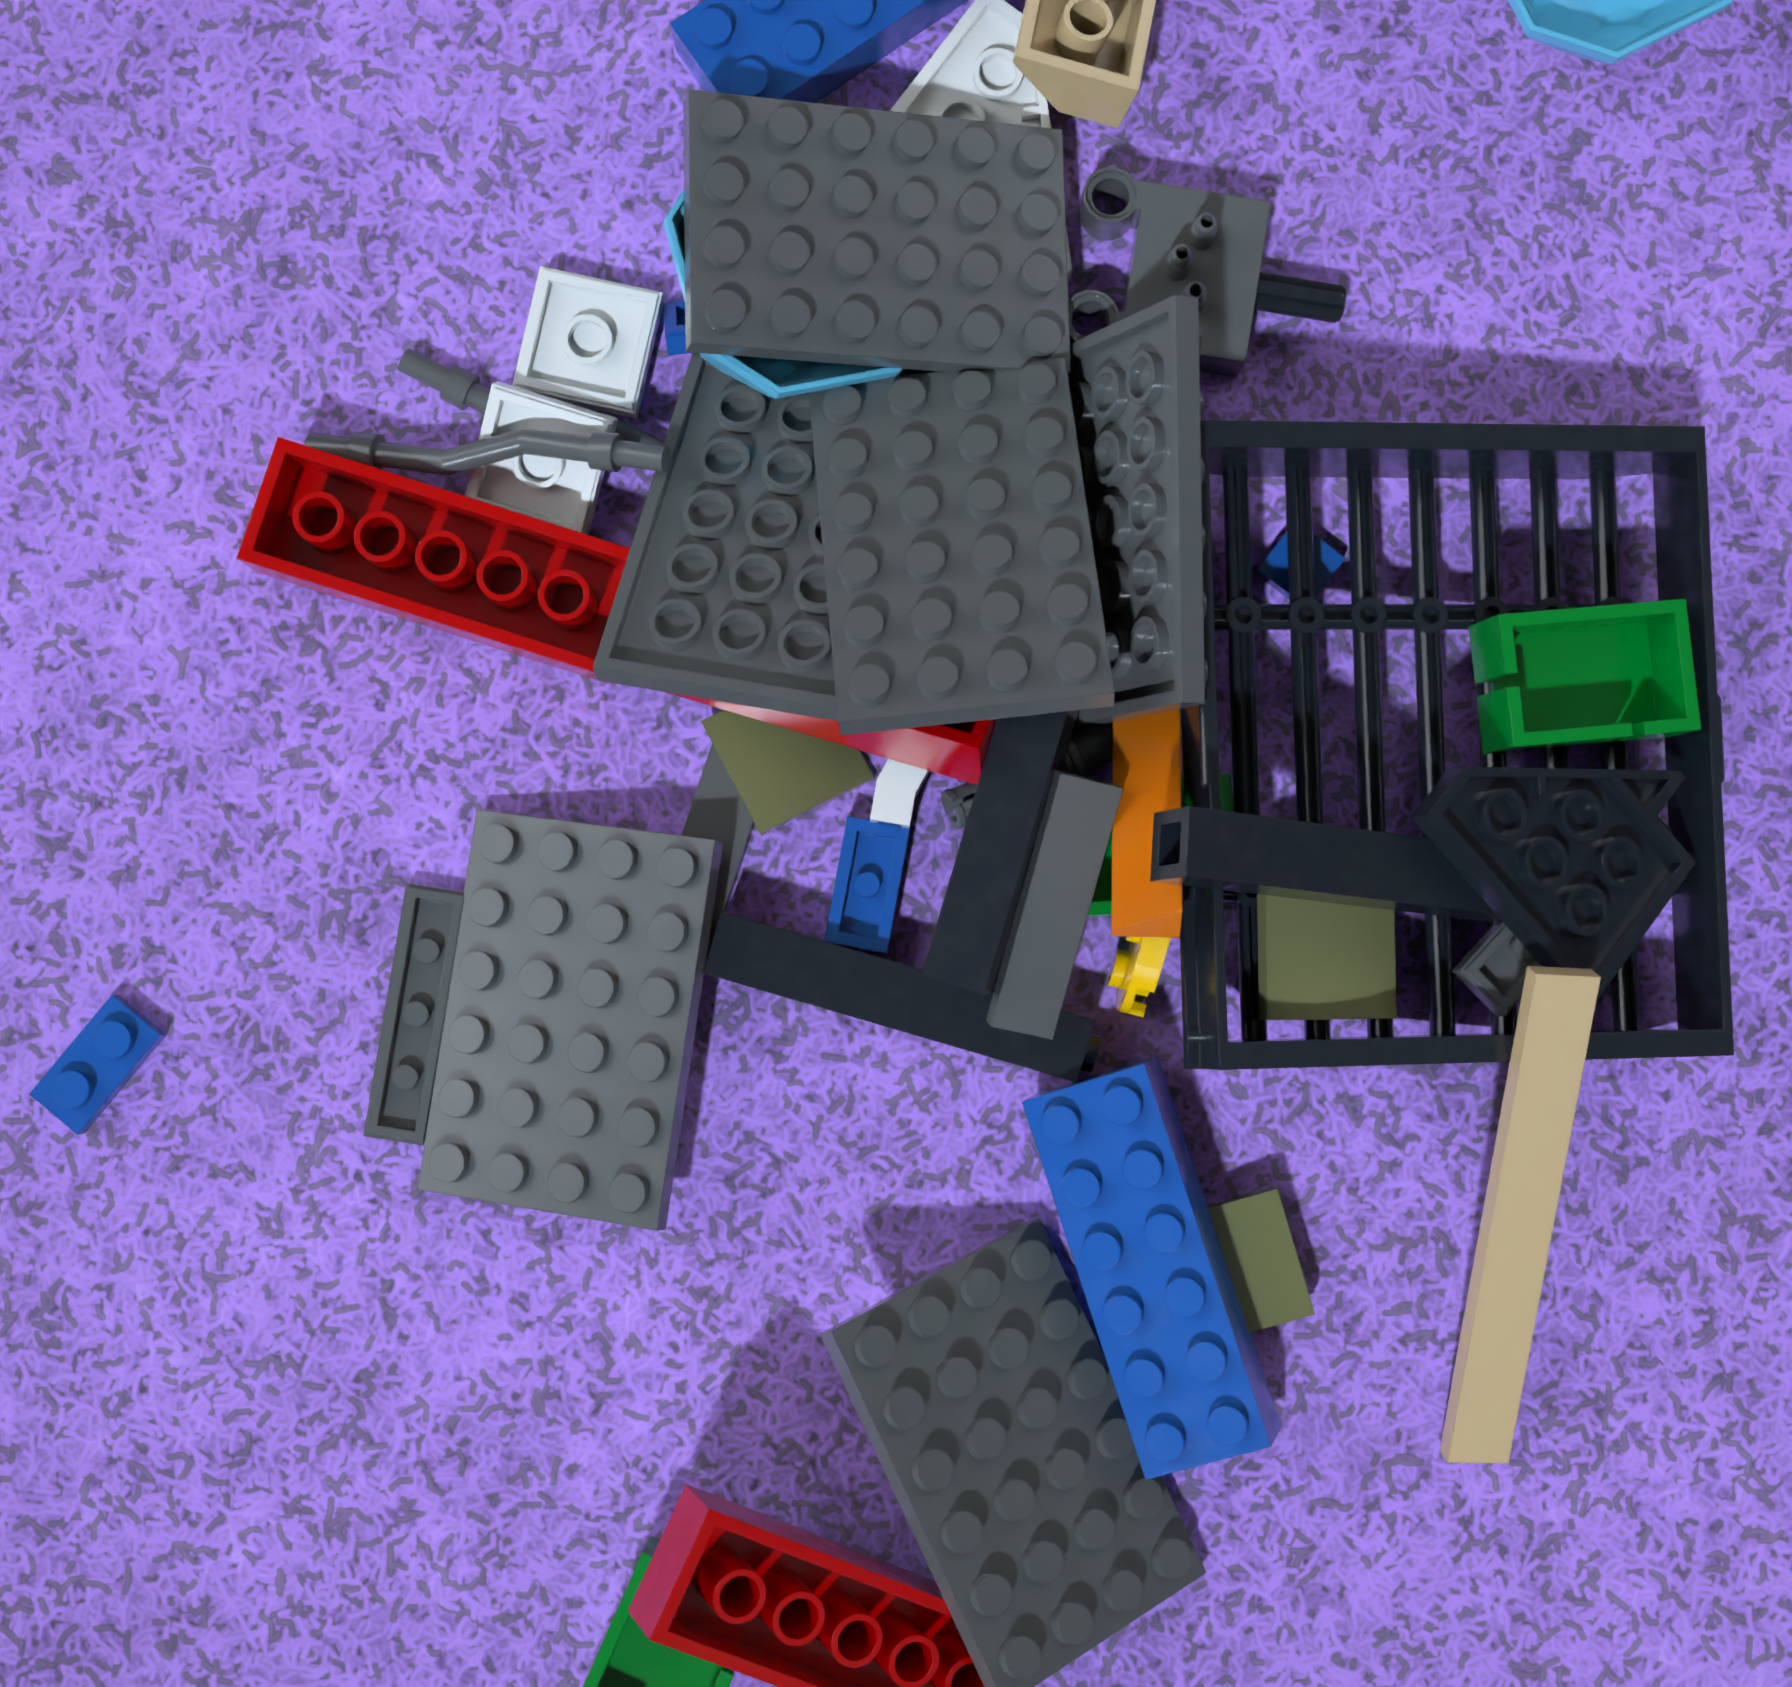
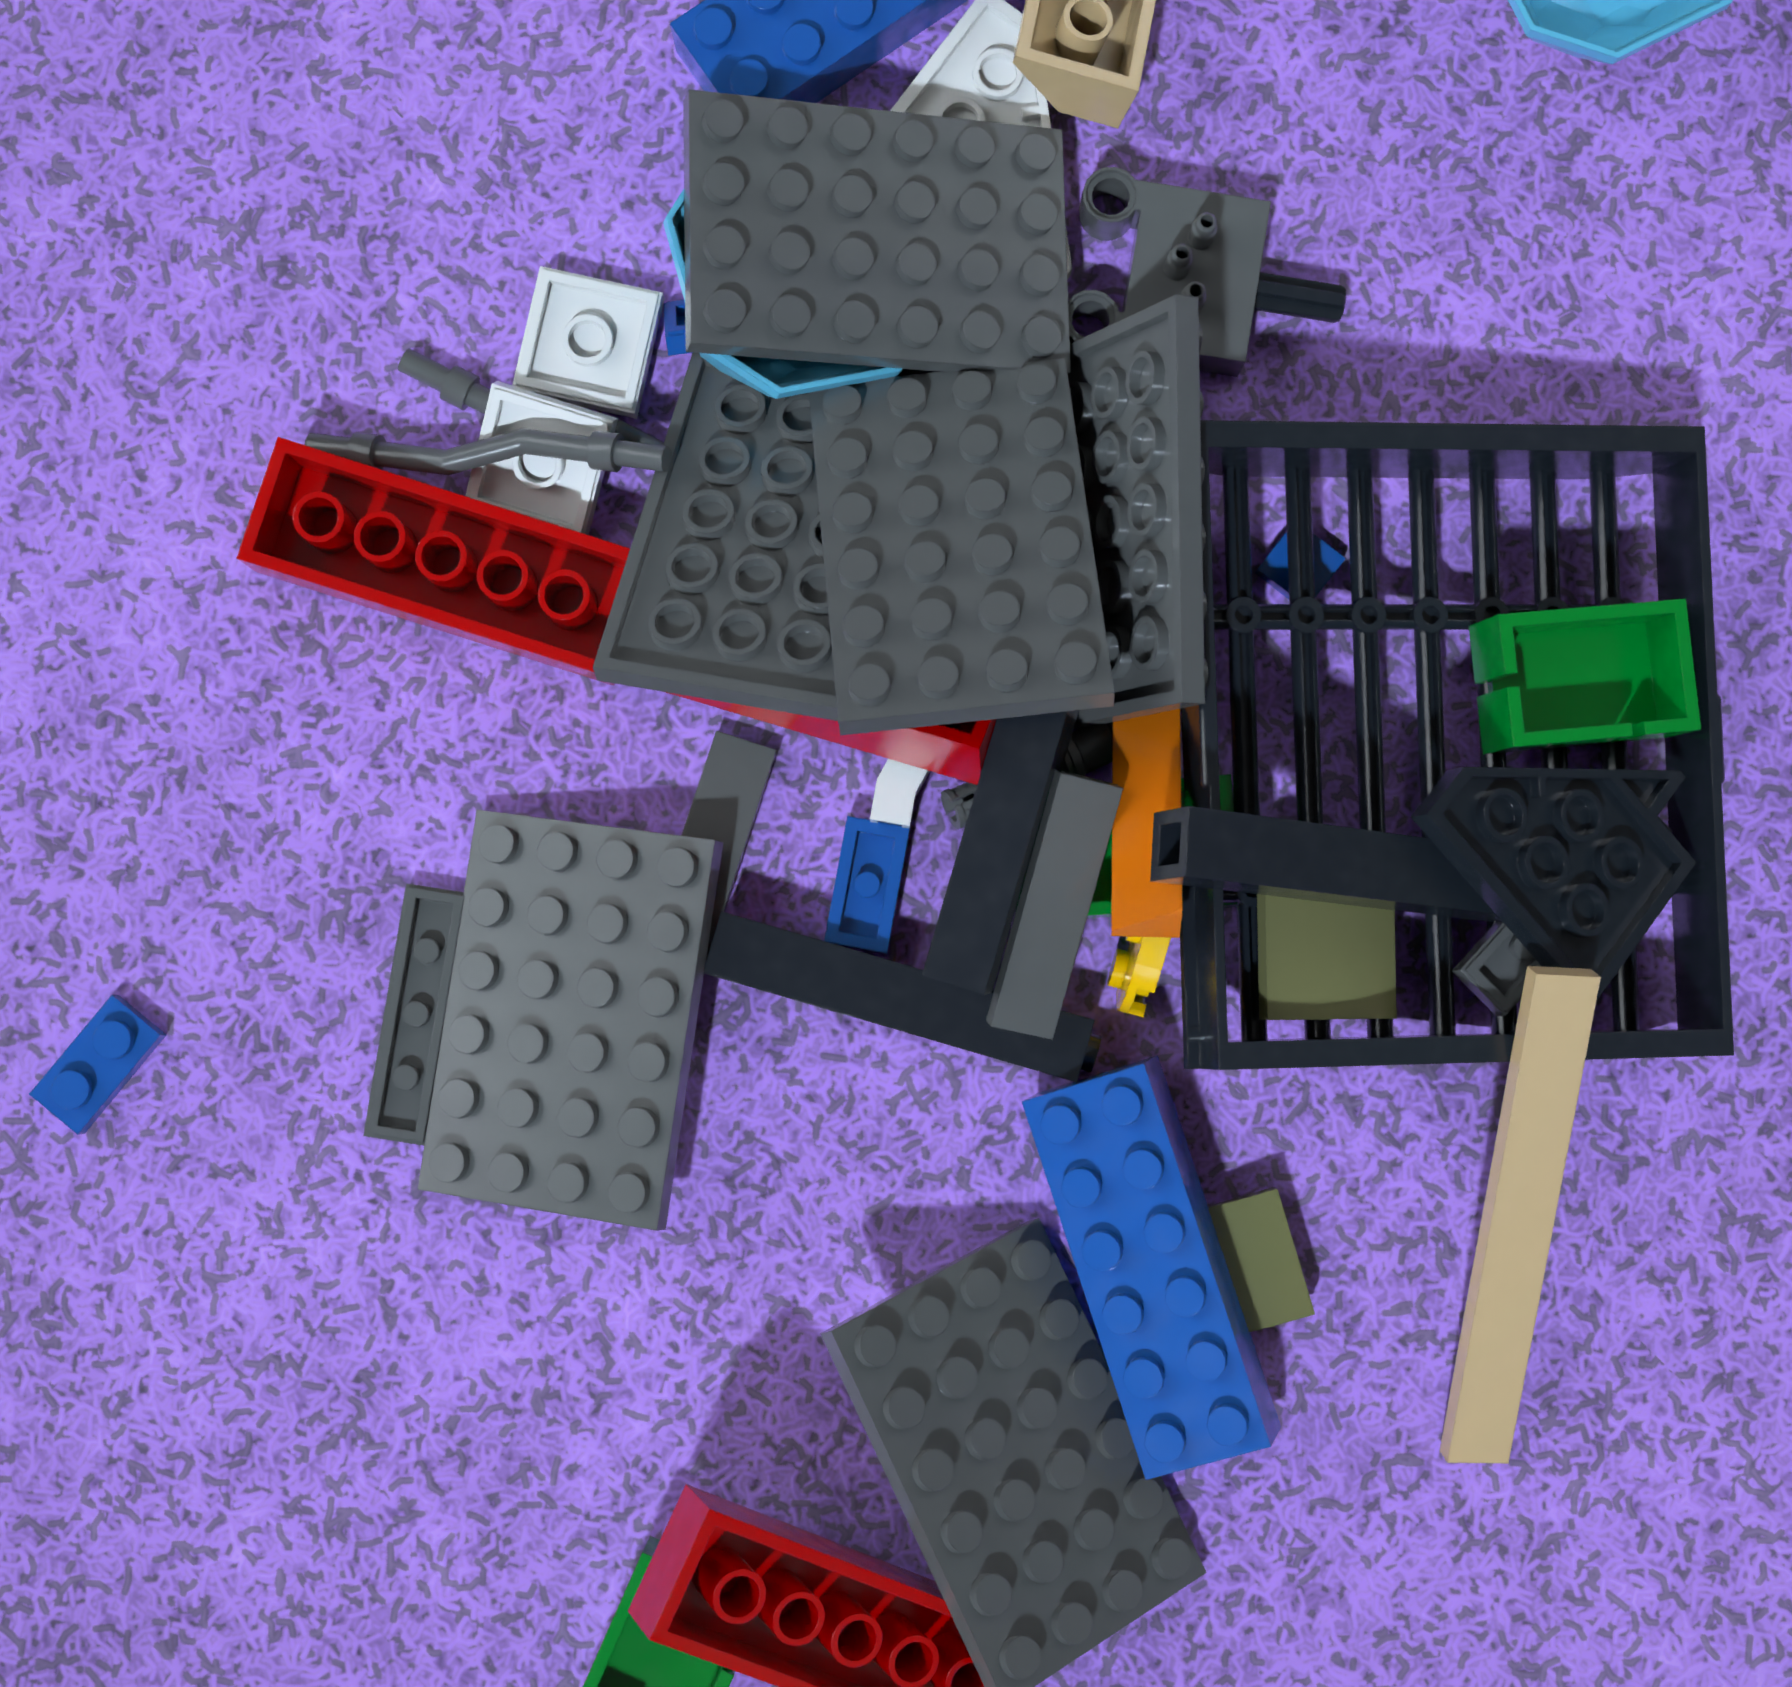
olive slope [701,710,874,836] -> none

